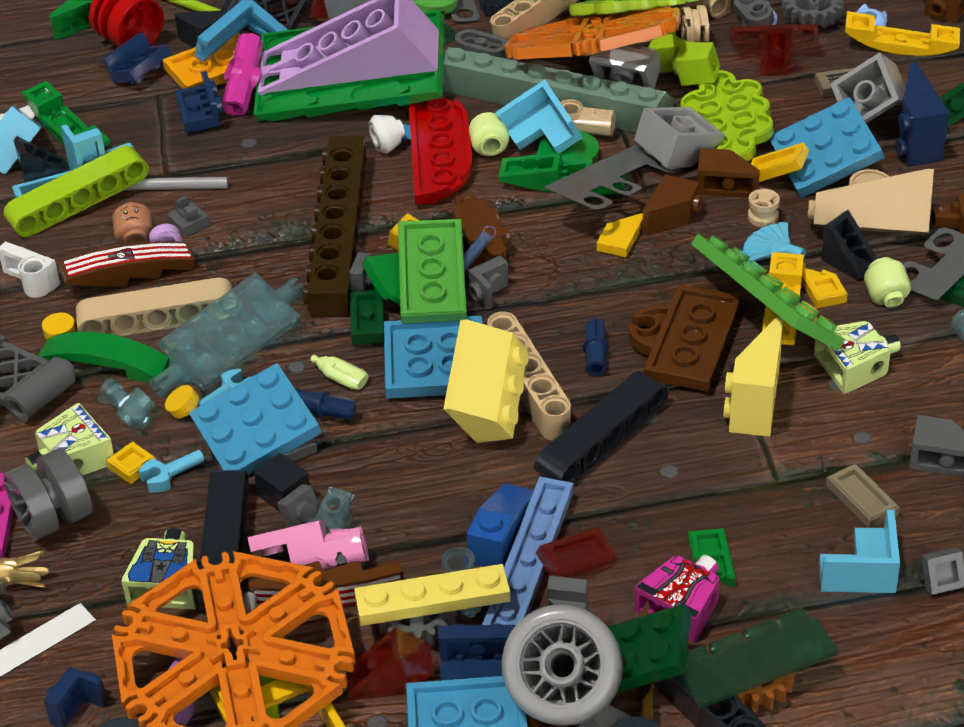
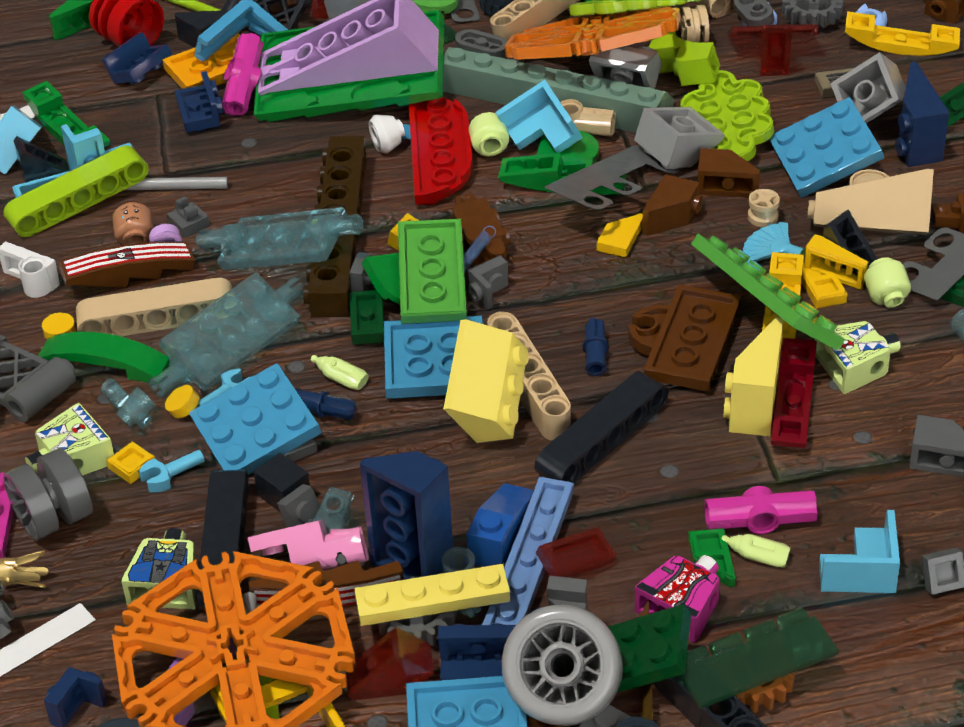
yellow tile [751,143,809,182] -> none
dark tan tile [826,464,900,528] -> none
none -> clear light blue plate [196,207,363,270]
none -> dark blue slope [360,451,455,580]
none -> dark pink piece [704,486,818,534]
none -> yellowish green piece [722,534,791,567]
none -> dark red slope [771,338,817,448]
none -> yellow slope [804,234,868,290]

